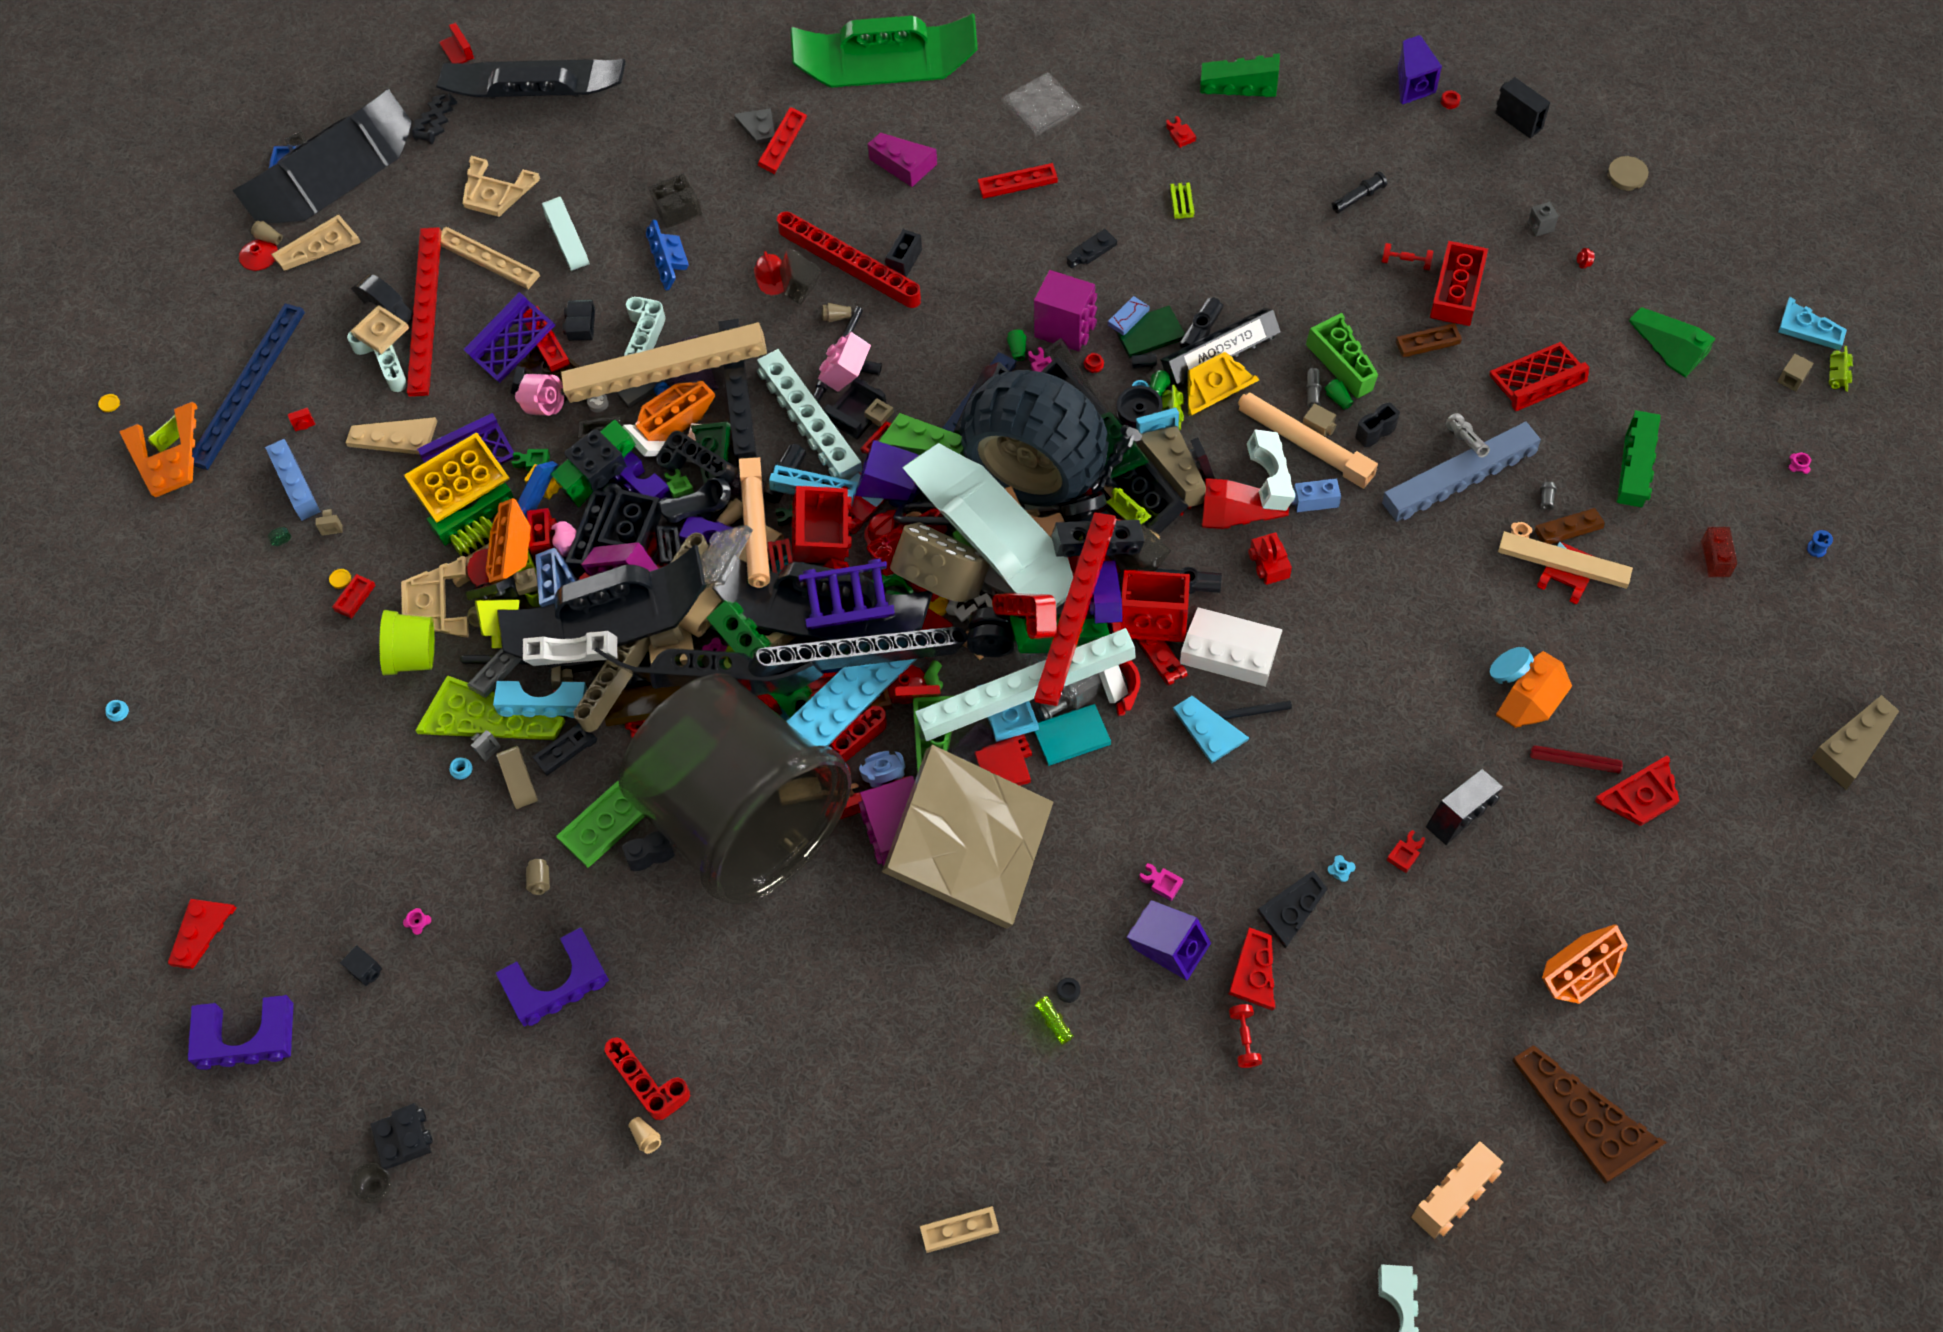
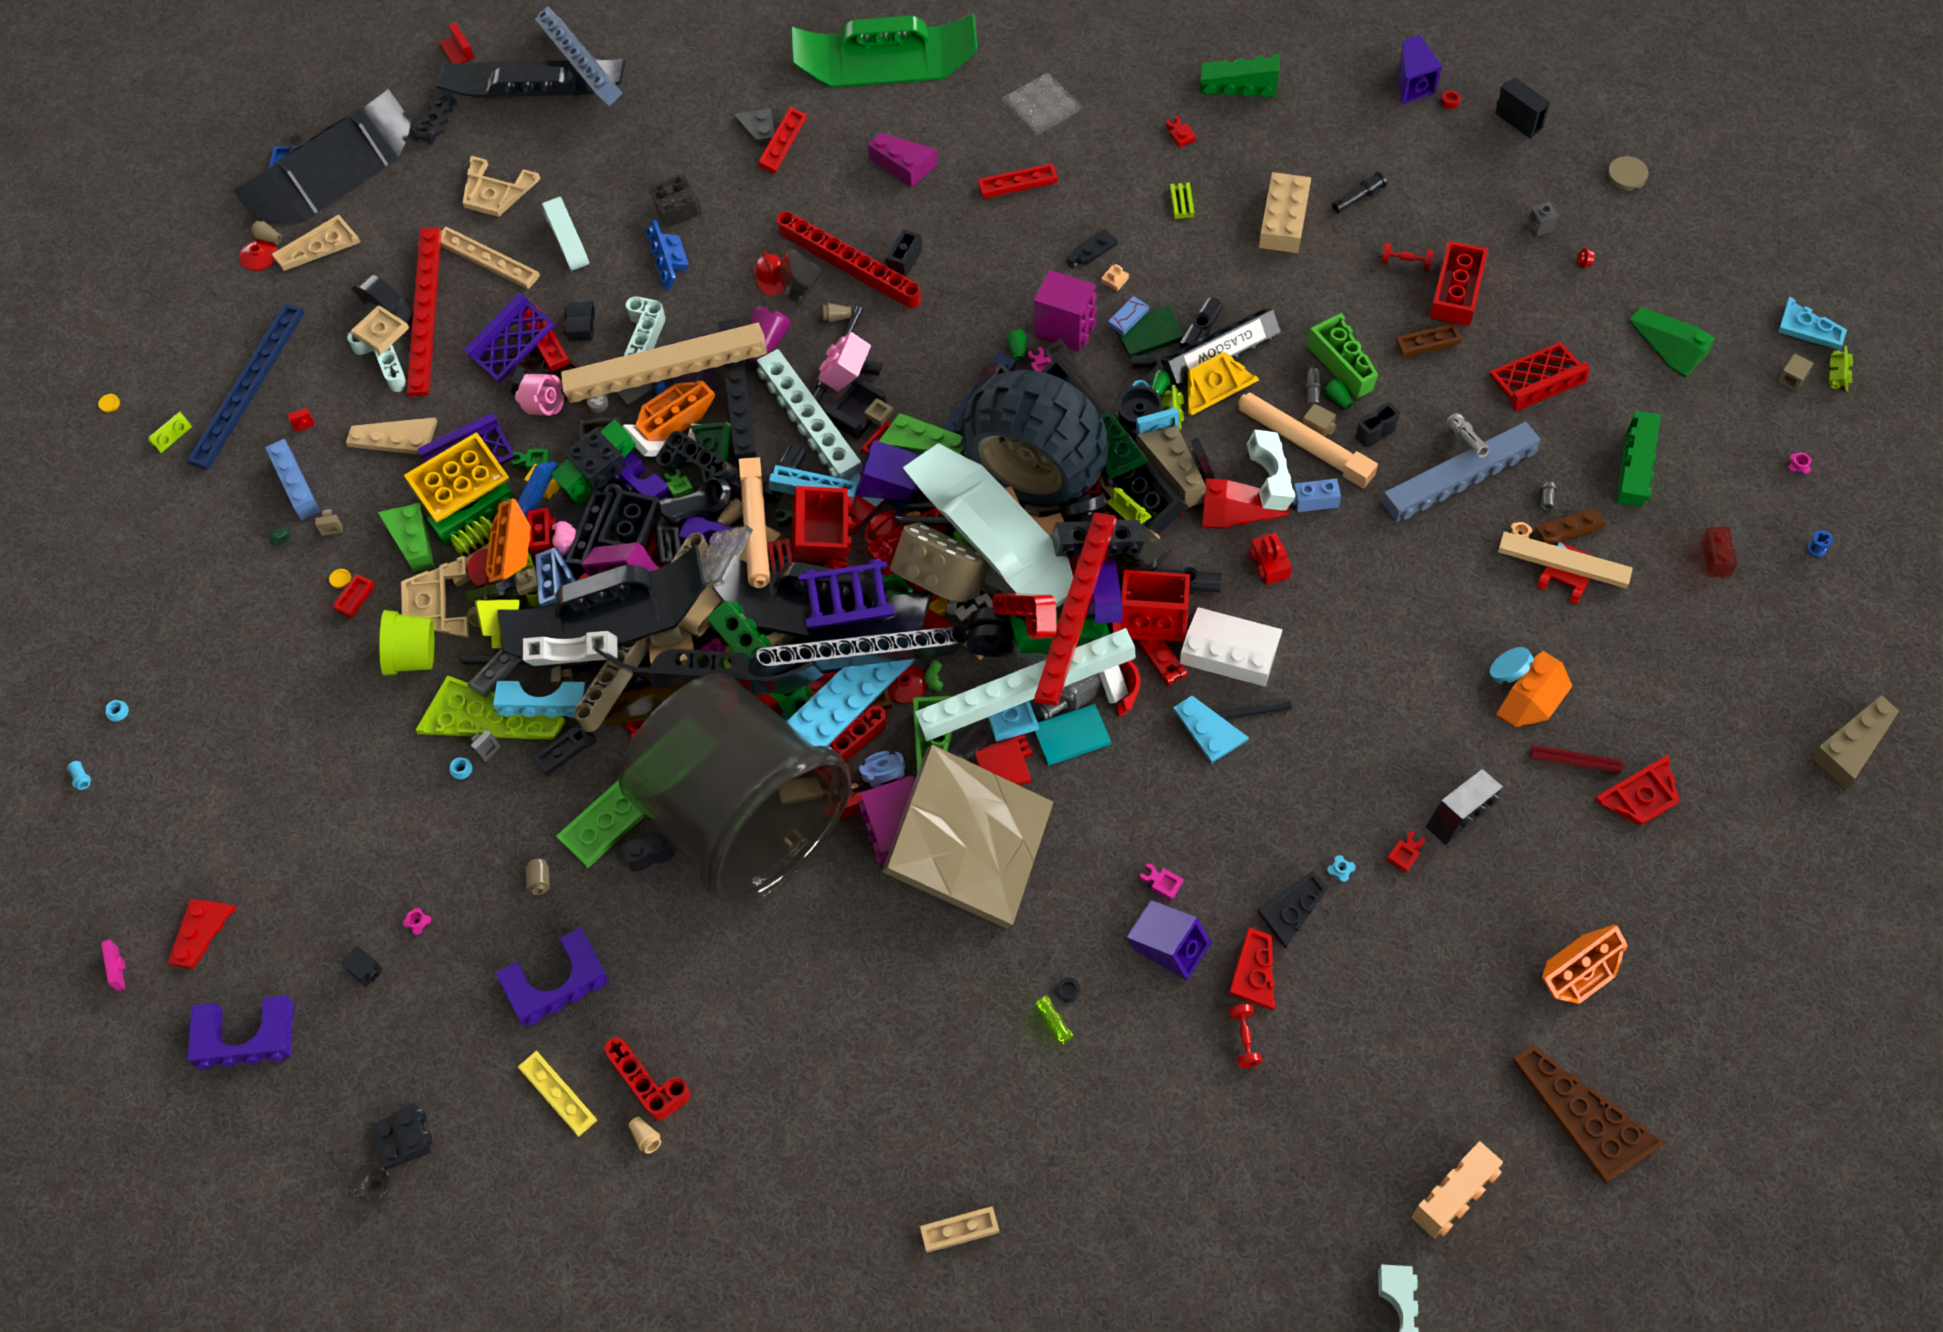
orange wing [120,402,197,497] -> none
dark tan beam [496,745,538,809] -> none
red tile [891,685,940,703] -> none
red plate [1084,353,1104,373] -> none
black piece [1091,425,1142,495] -> none
none -> medium azure pin [67,761,91,790]
none -> dark pink plate [101,939,125,991]
none -> bright green wedge [378,503,434,573]
none -> light yellow tile [518,1051,597,1137]
none -> sand blue brick [535,6,623,106]
none -> magenta cone [748,306,791,366]
none -> light nougat tile [1101,264,1129,292]
none -> tan brick [1259,172,1311,253]

